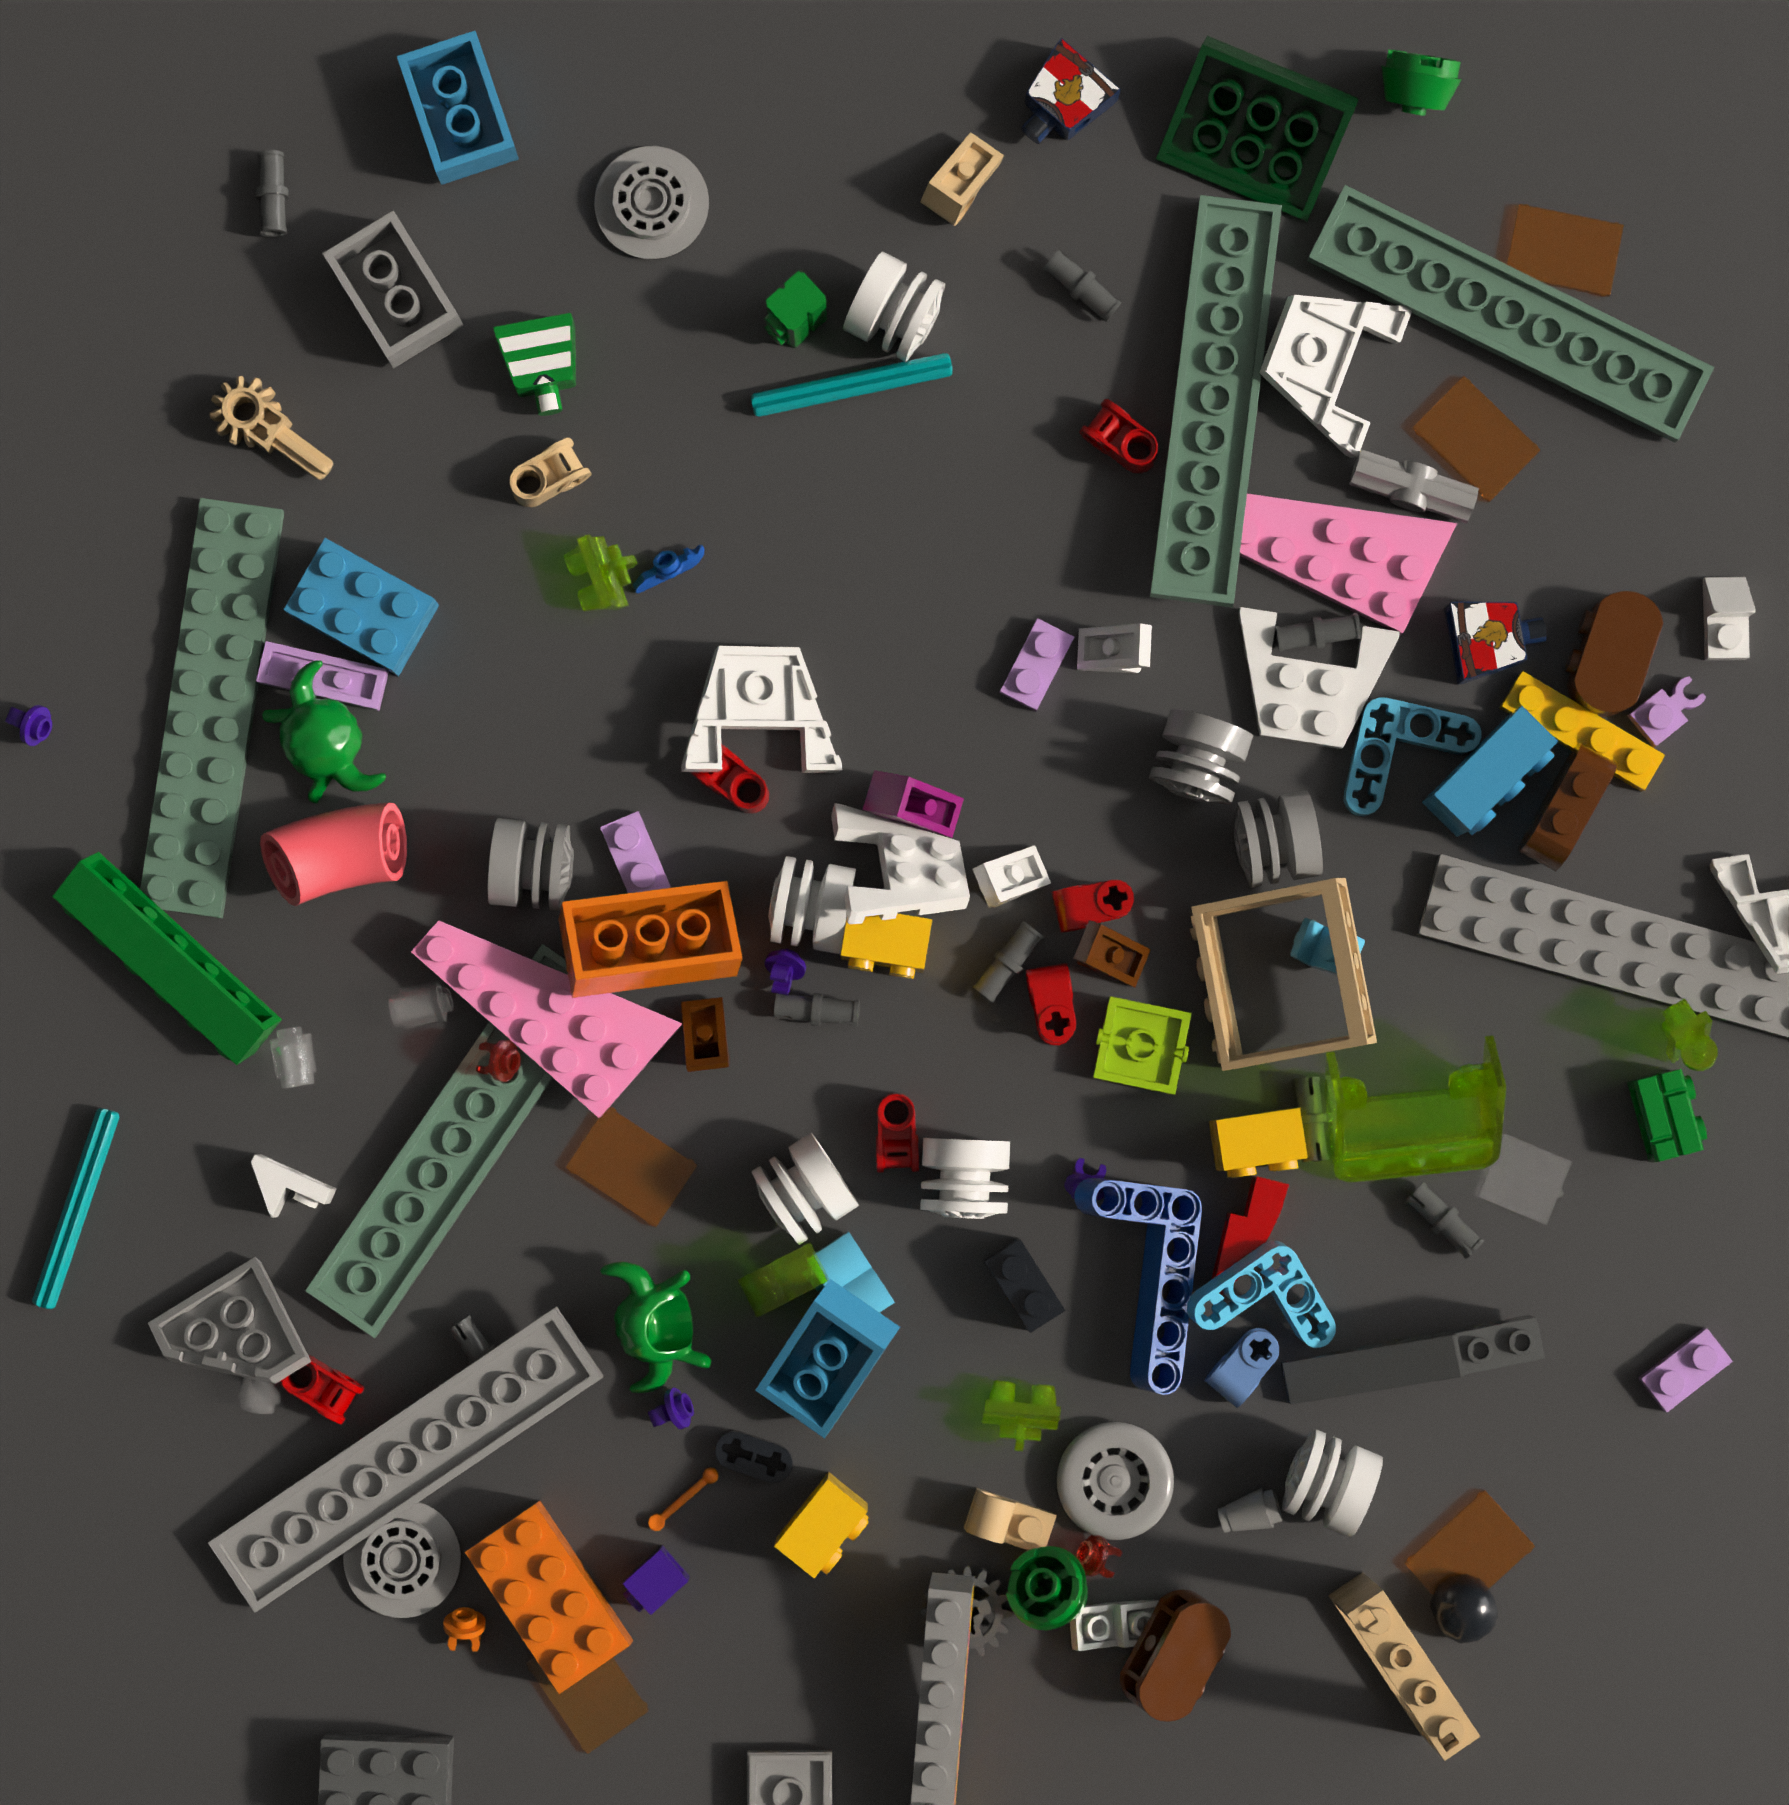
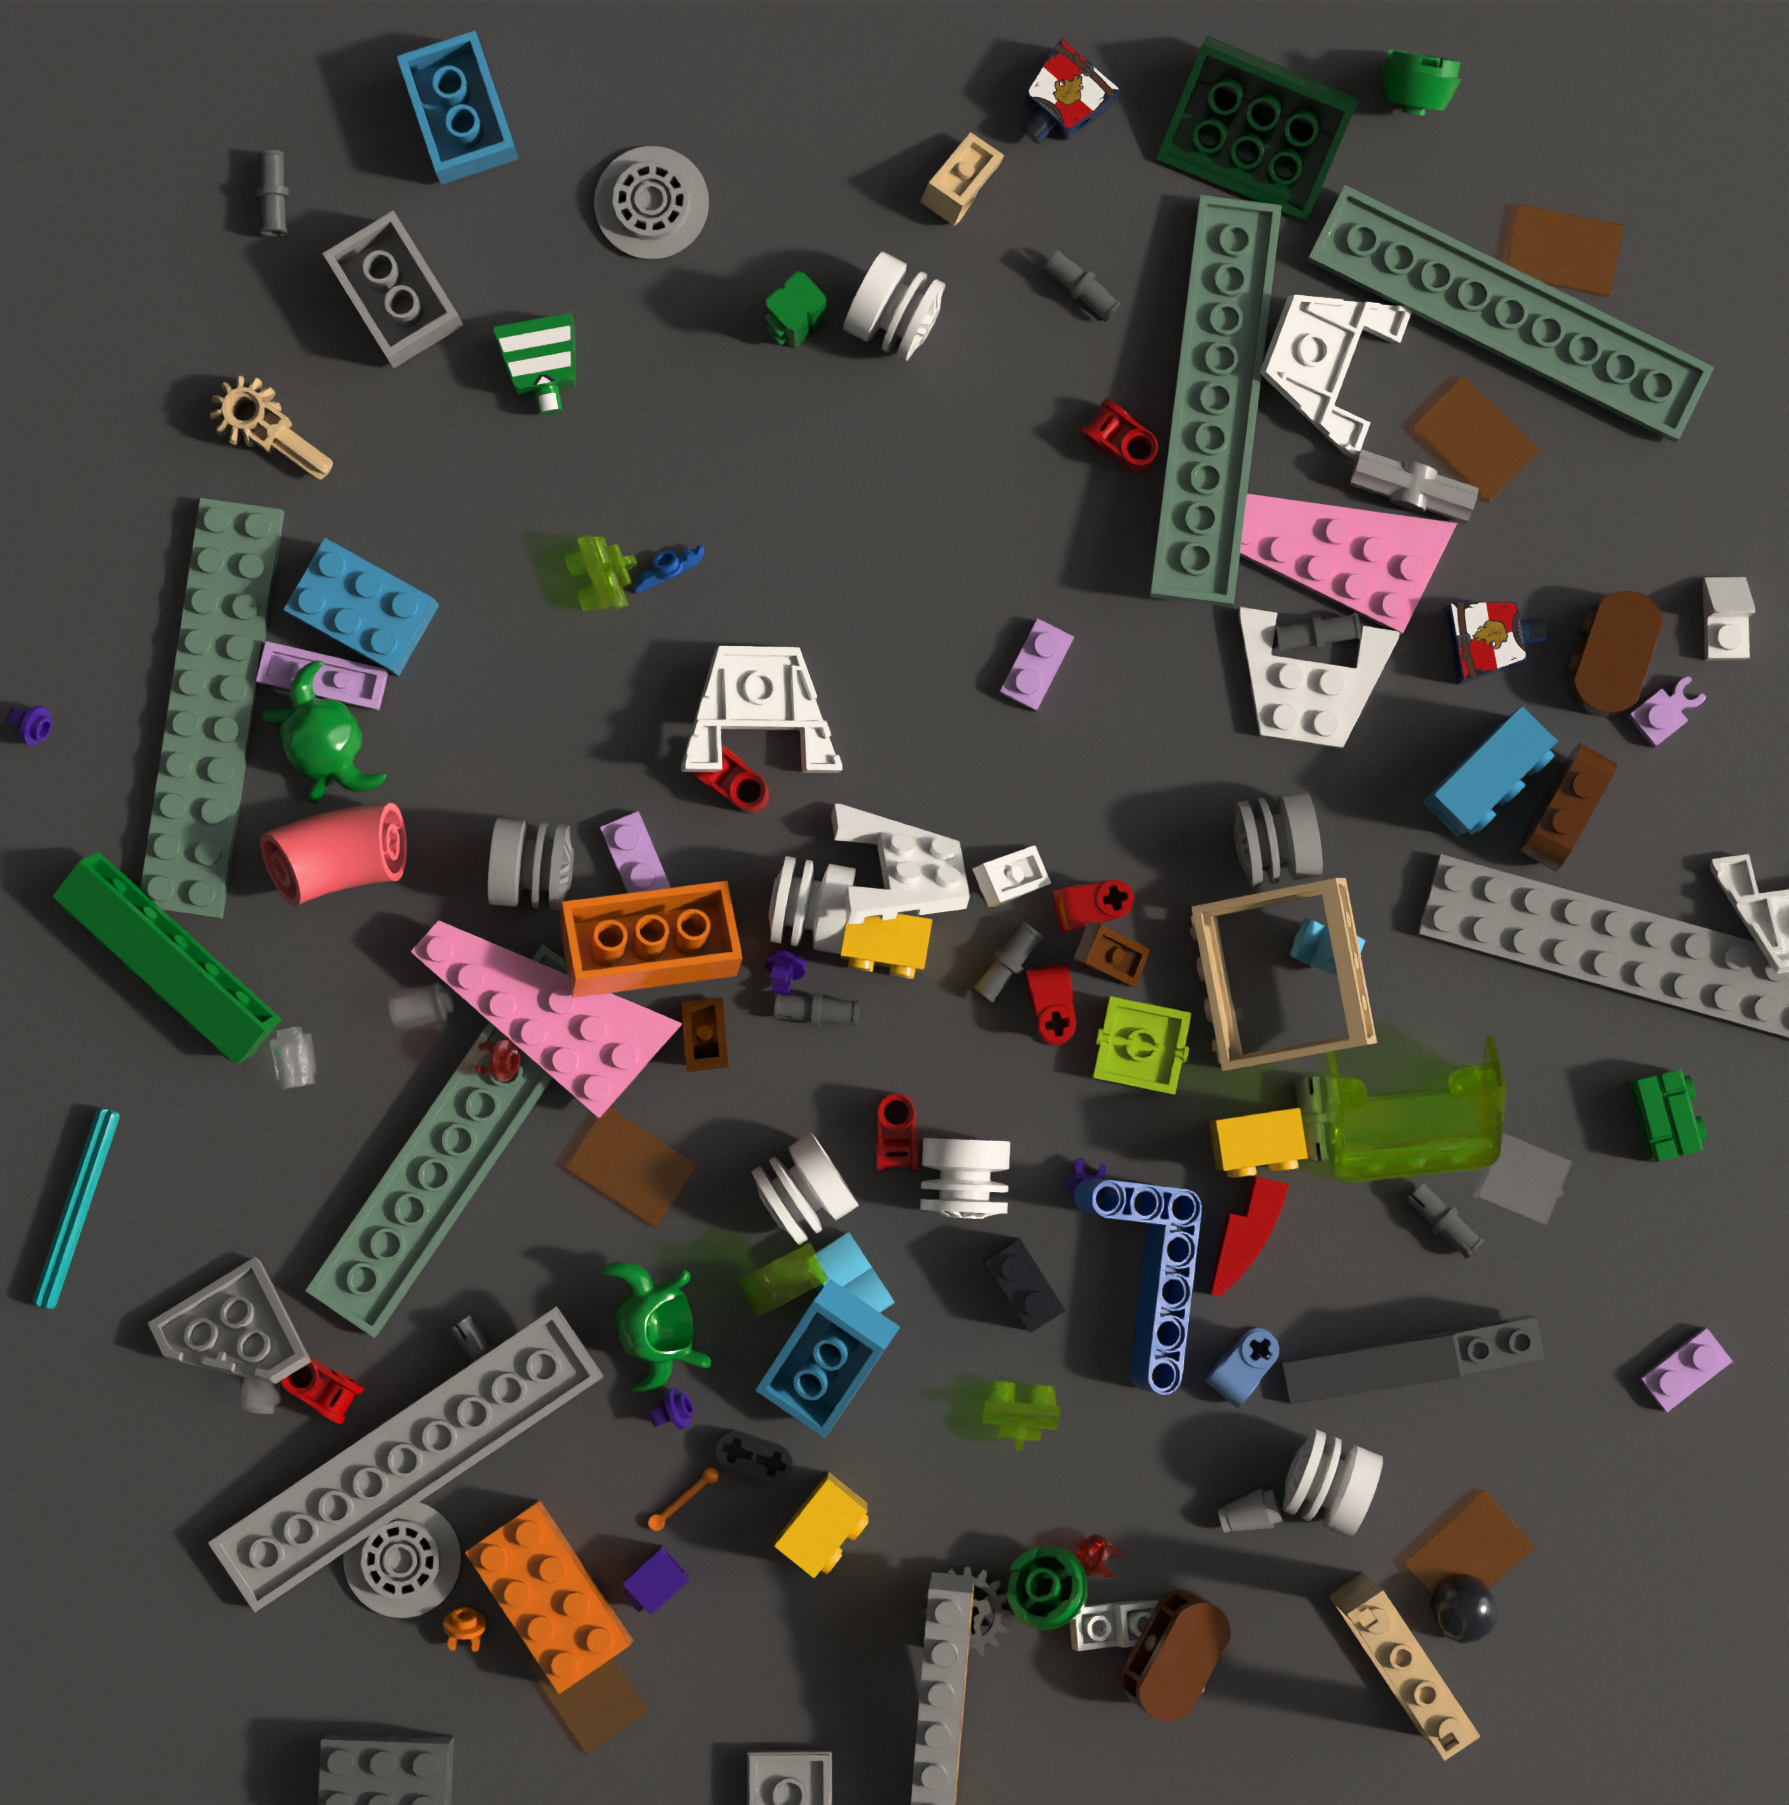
white slope [251,1154,337,1218] -> none
tan piece [510,438,592,507] -> none
teal axle [751,353,953,417] -> none
magenta slope [863,770,964,838] -> none
tan plate [964,1487,1057,1550] -> none
light grey wheel [1057,1422,1174,1540] -> none
white slope [1077,623,1152,673] -> none
light grey wheel [1149,709,1253,804] -> none
medium azure beam [1187,1240,1336,1348] -> none
medium azure beam [1344,697,1481,816] -> none
yellow plate [1499,671,1665,792] -> none
clear neon green hips [1661,999,1718,1071] -> none

